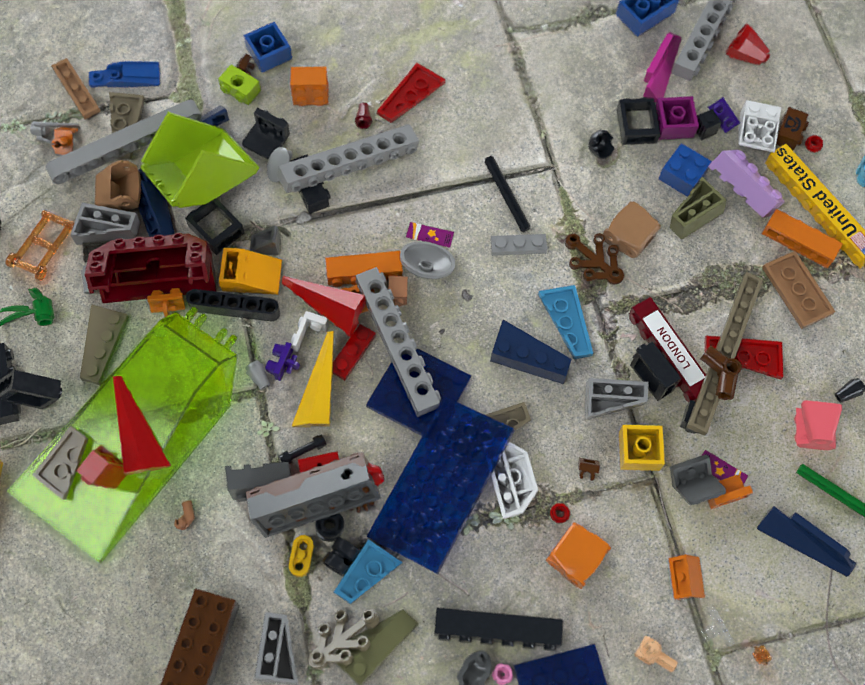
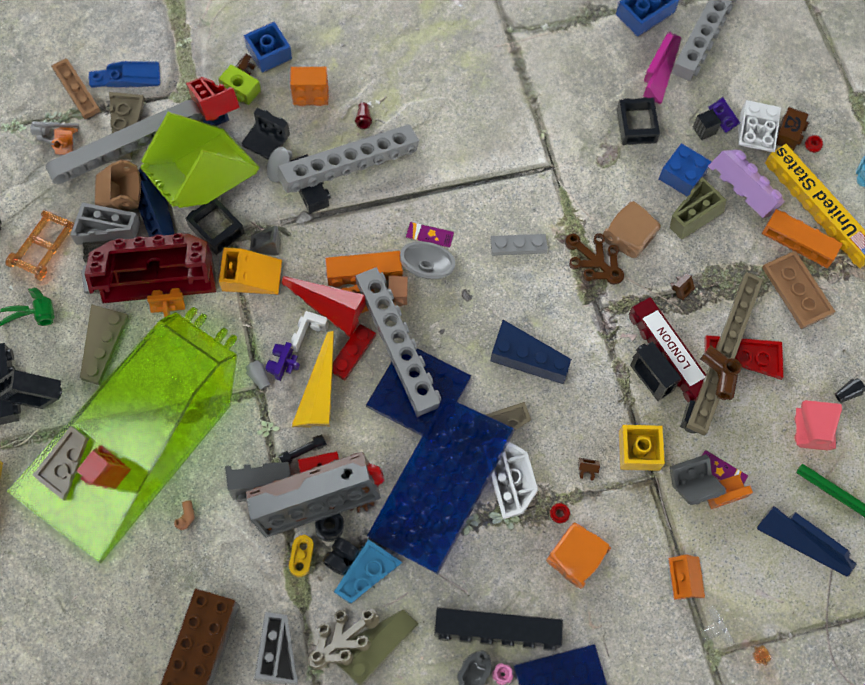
red wedge [113,376,171,475] -> none
black beam [186,289,280,321] -> none
red wing [377,63,446,123] -> none
black axle [485,156,531,233] -> none
dark azure wing [538,285,593,359] -> none
light grey wedge [585,378,648,420] -> none
black hair [588,130,614,159] -> none
light nougat axle [635,636,678,672] -> none
magenta brick [655,96,699,140] -> none
red cone [725,23,770,65] -> none
none -> red wedge [186,77,240,121]
none -> reddish brown tile [670,273,695,300]

